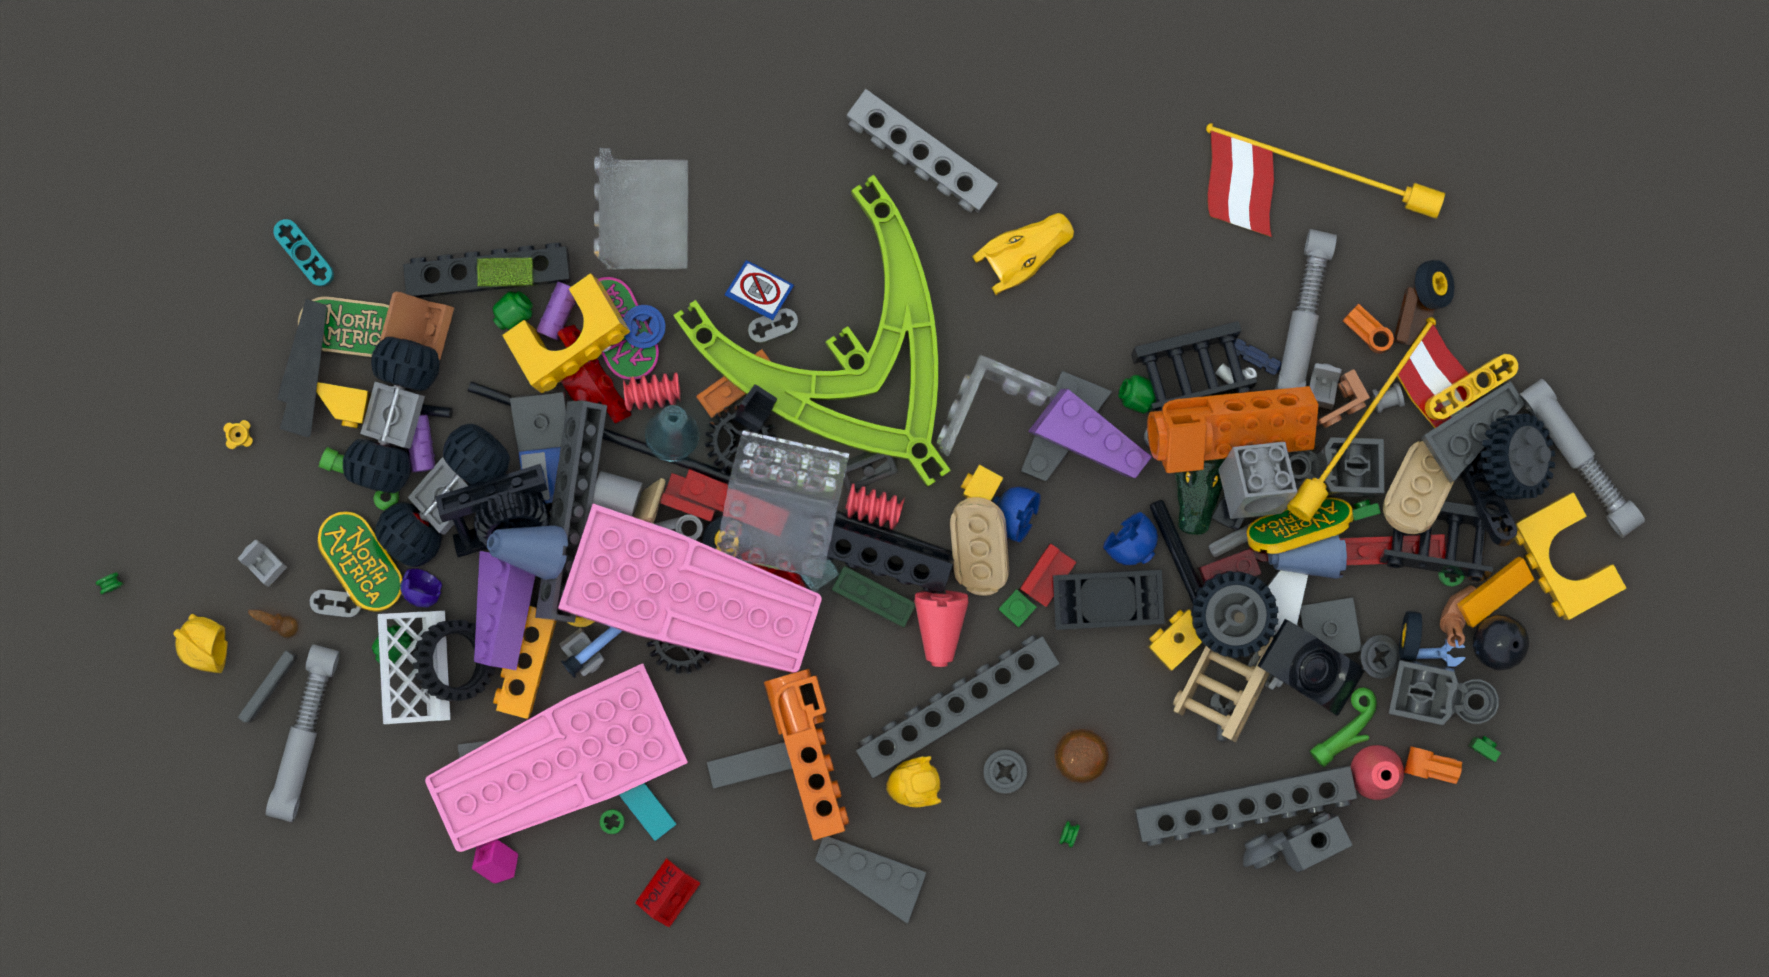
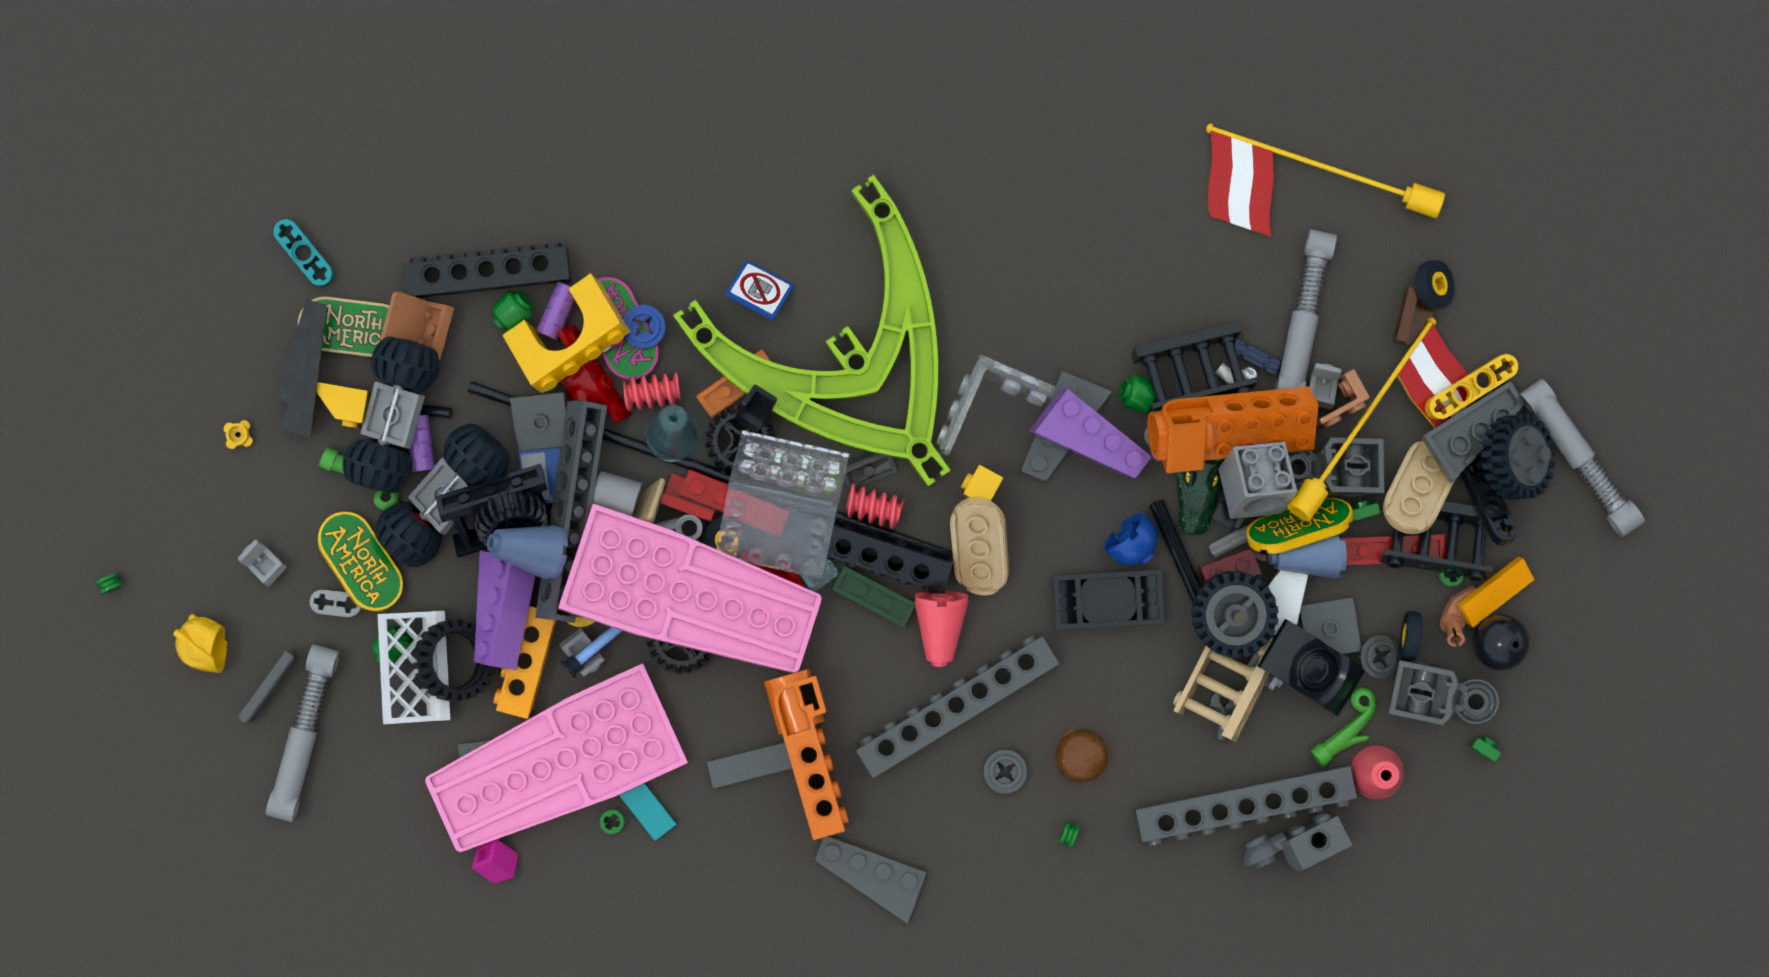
clear orange bar [248,609,298,638] -> none
dark purple hair [400,568,442,608] -> none
clear neon green tile [477,258,533,287] -> none
clear bracket [594,148,688,269] -> none
red panel [635,858,700,928] -> none
light grey beam [748,308,798,343] -> none
light grey brick [847,89,998,213] -> none
yellow helmet [886,756,941,807] -> none
yellow animal [972,213,1074,295] -> none
blue cylinder [993,487,1041,542] -> none
green plate [998,589,1037,628] -> none
red panel [1019,543,1076,607] -> none
yellow brick [1147,609,1202,671] -> none
orange piece [1342,304,1394,354] -> none
light grey bush [1371,383,1405,413] -> none
orange piece [1404,746,1462,784] -> none
light blue bar [1416,639,1466,667] -> none
yellow arch [1514,492,1626,620] -> none

